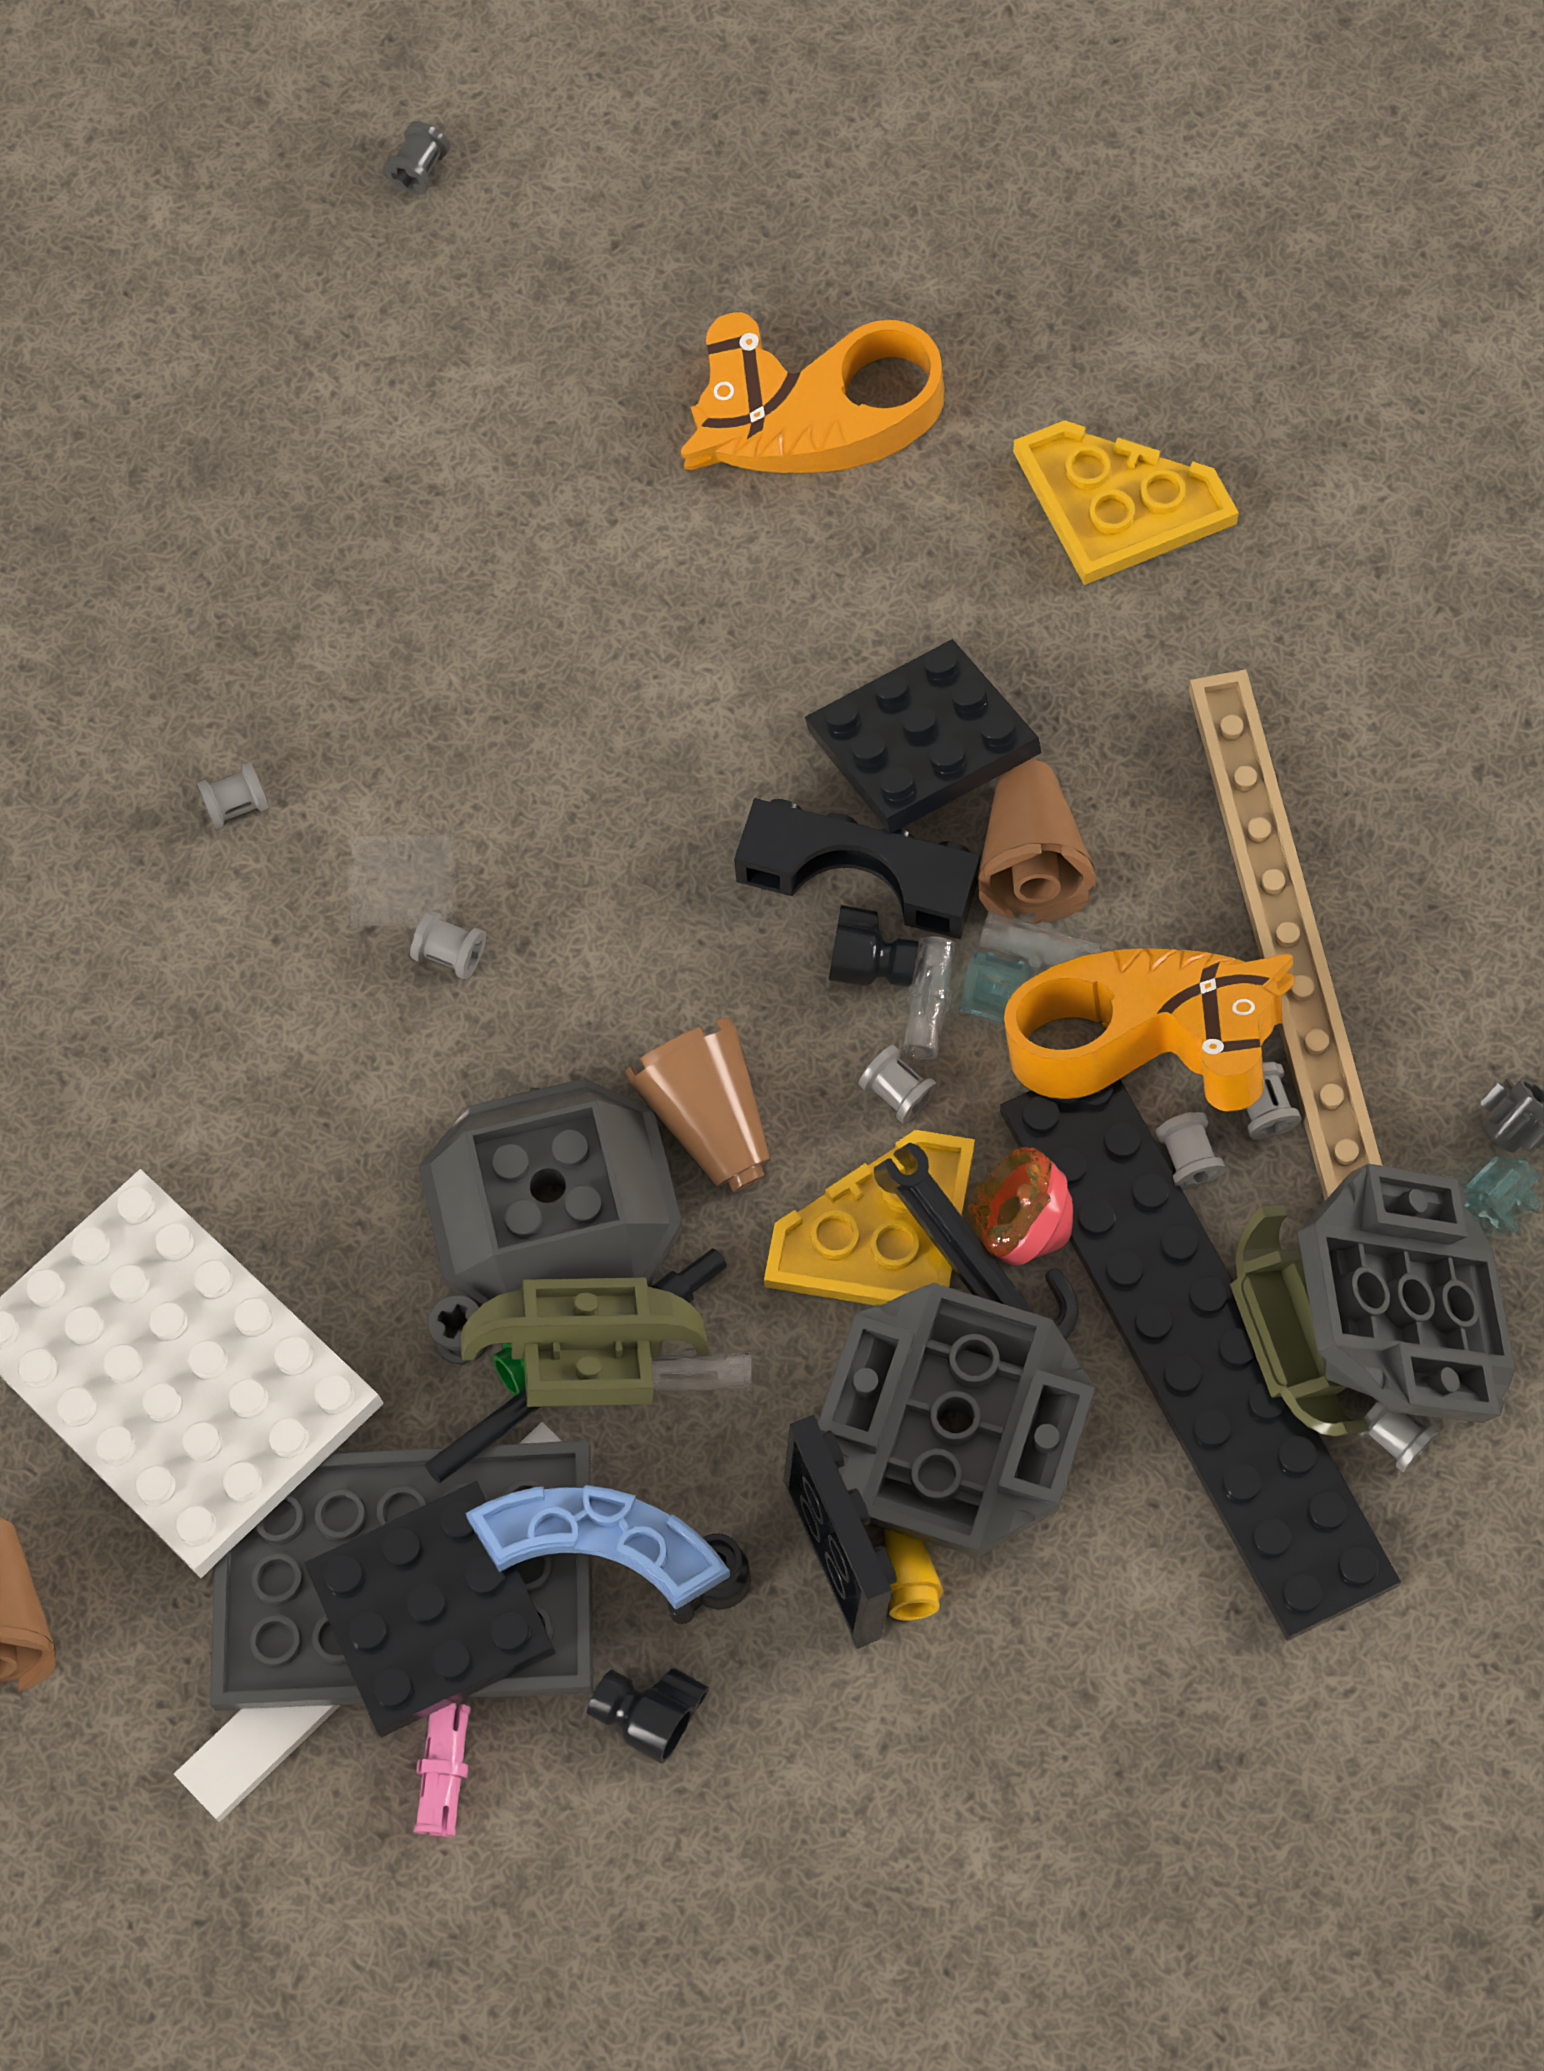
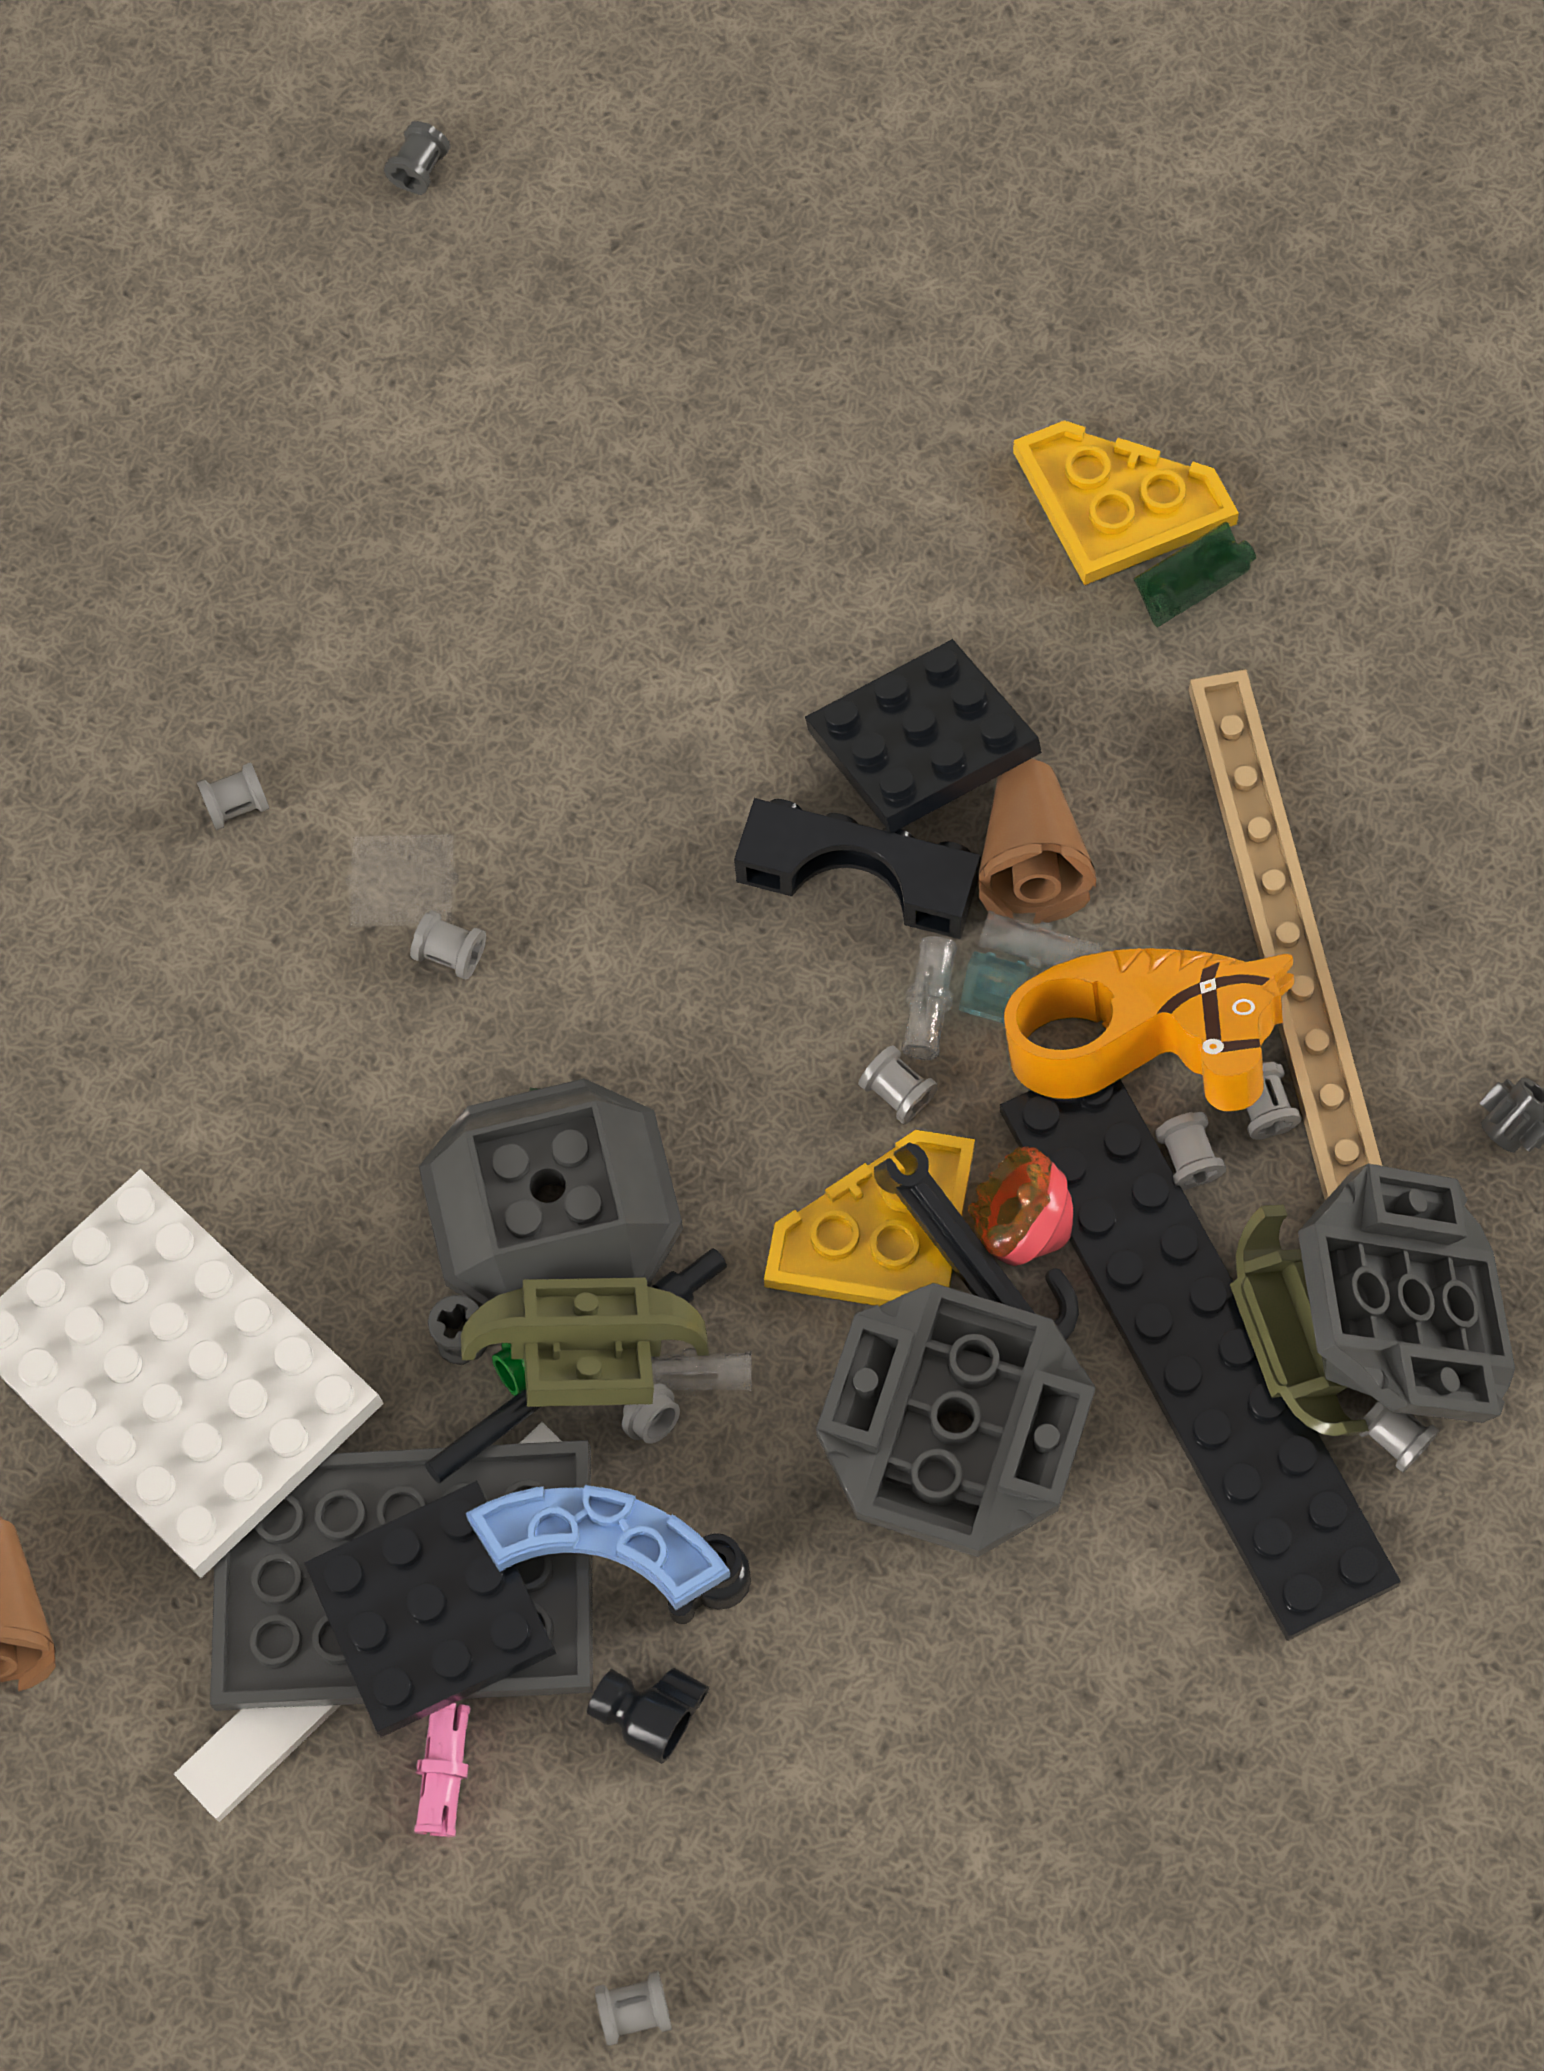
medium nougat cone [625,1018,771,1193] -> none
light orange animal [681,312,945,473] -> none
black plate [783,1415,897,1649] -> none
black piece [829,905,919,988] -> none
yellow cone [883,1528,944,1621] -> none
clear light blue tile [1463,1157,1541,1233] -> none
none -> light grey bush [595,1971,672,2046]
none -> light grey plate [622,1384,680,1444]
none -> clear green hinge [1133,522,1256,628]

